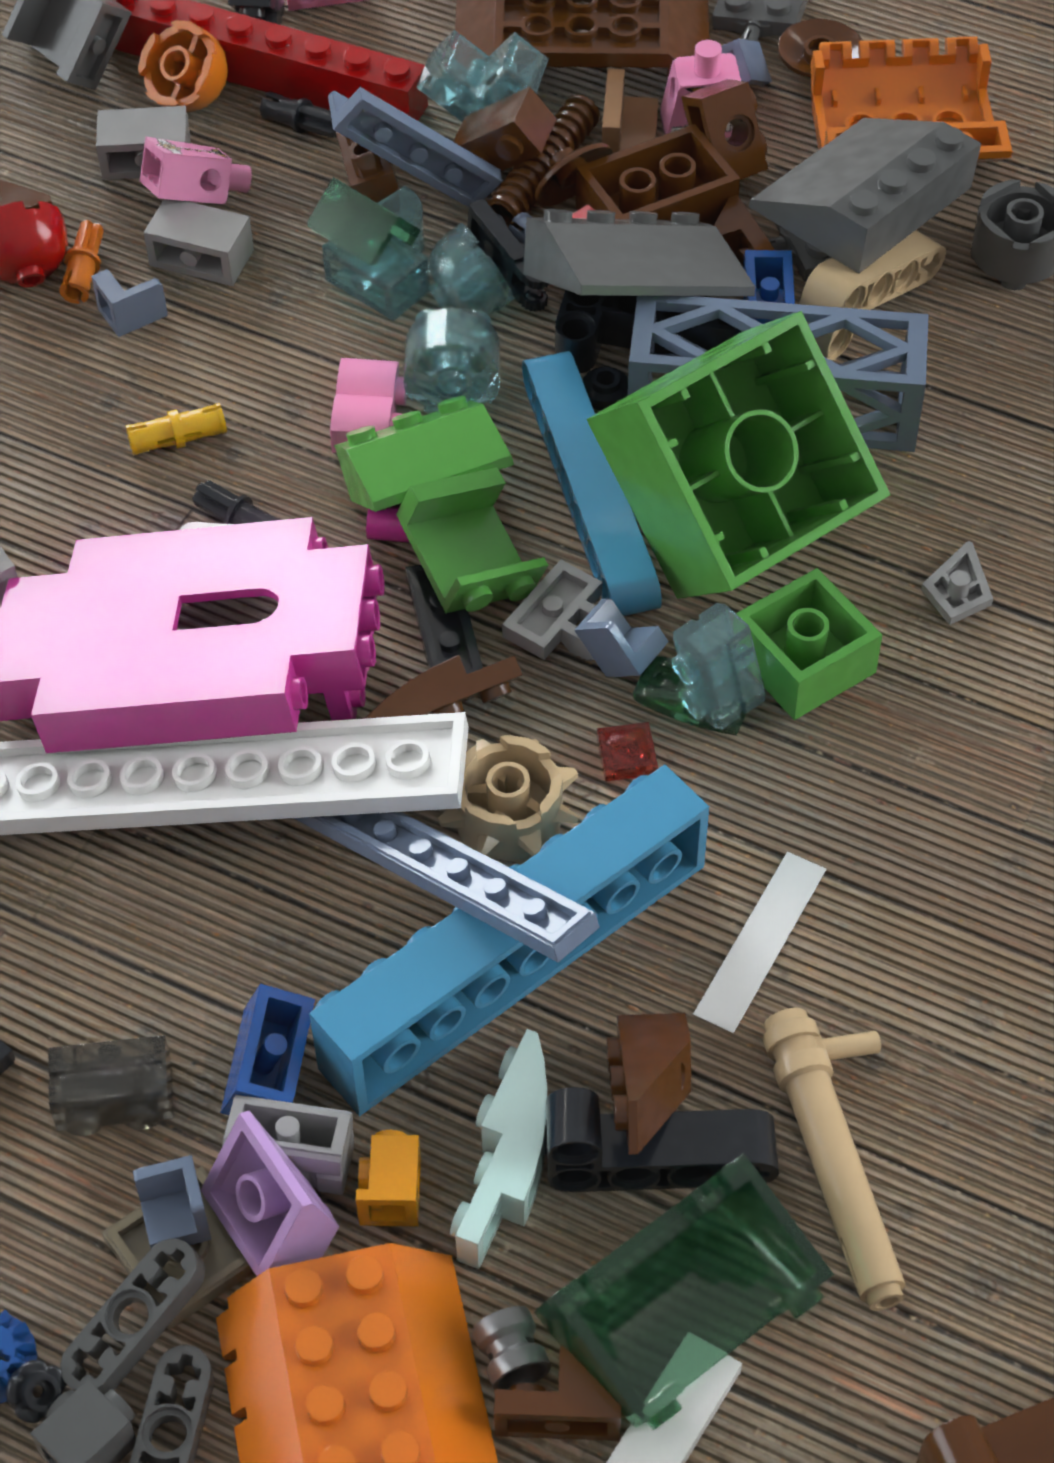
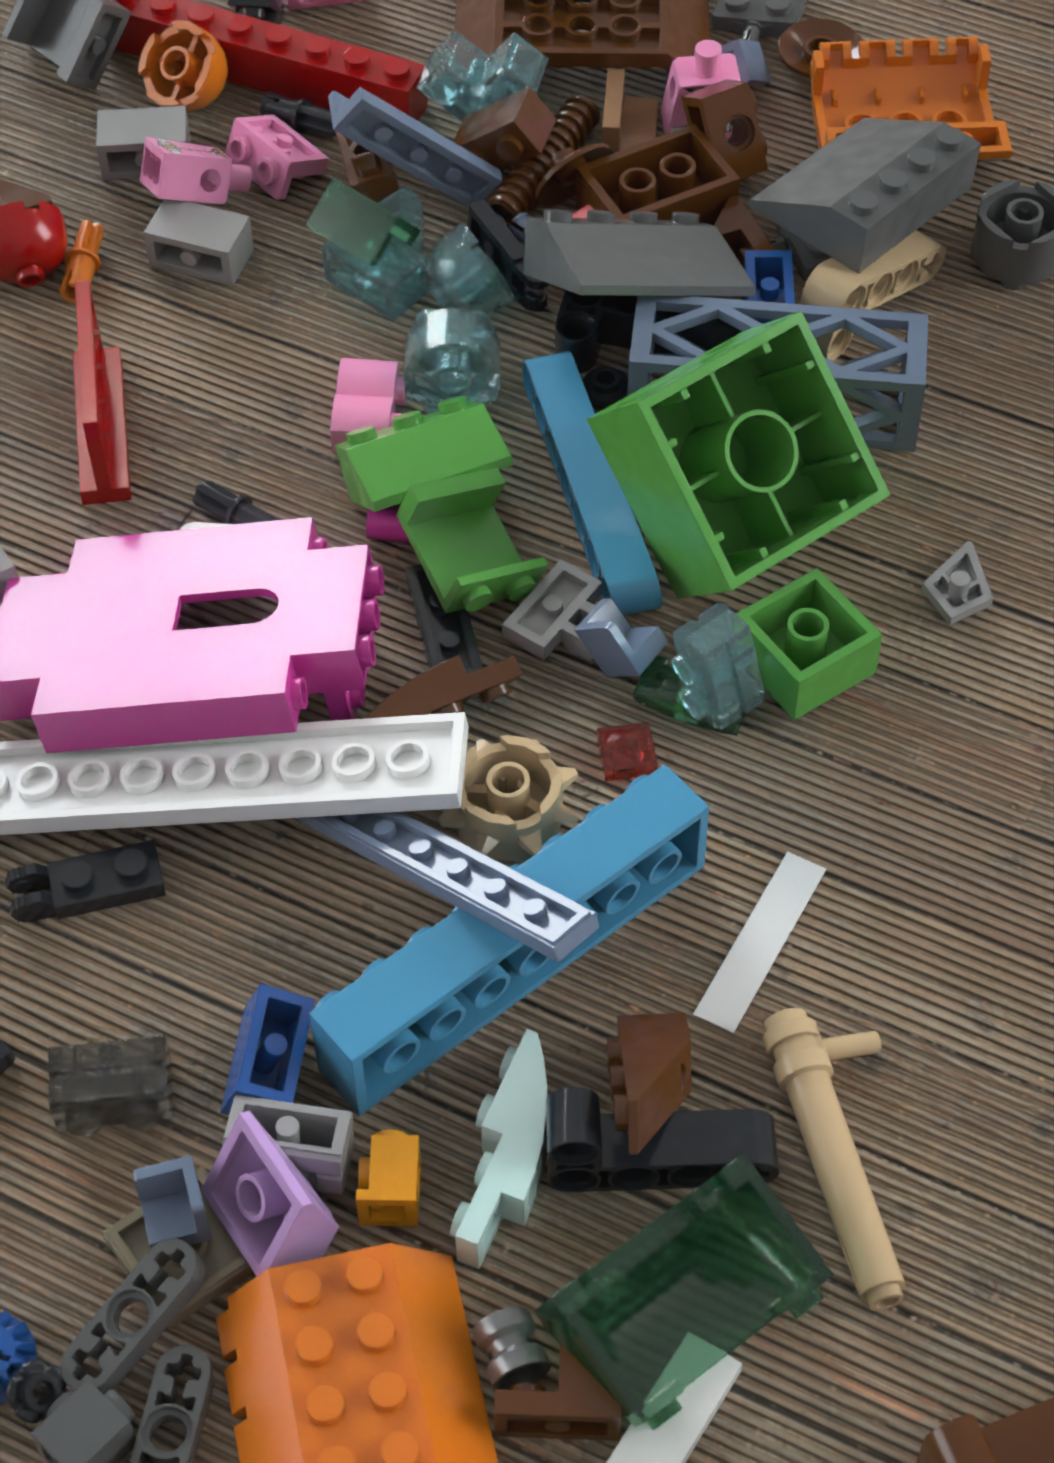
sand blue panel [91,269,168,337] -> none
yellow pin [125,403,227,456] -> none
none -> black hinge [5,840,166,923]
none -> red fence [72,280,132,505]
none -> bright pink bracket [225,115,329,200]

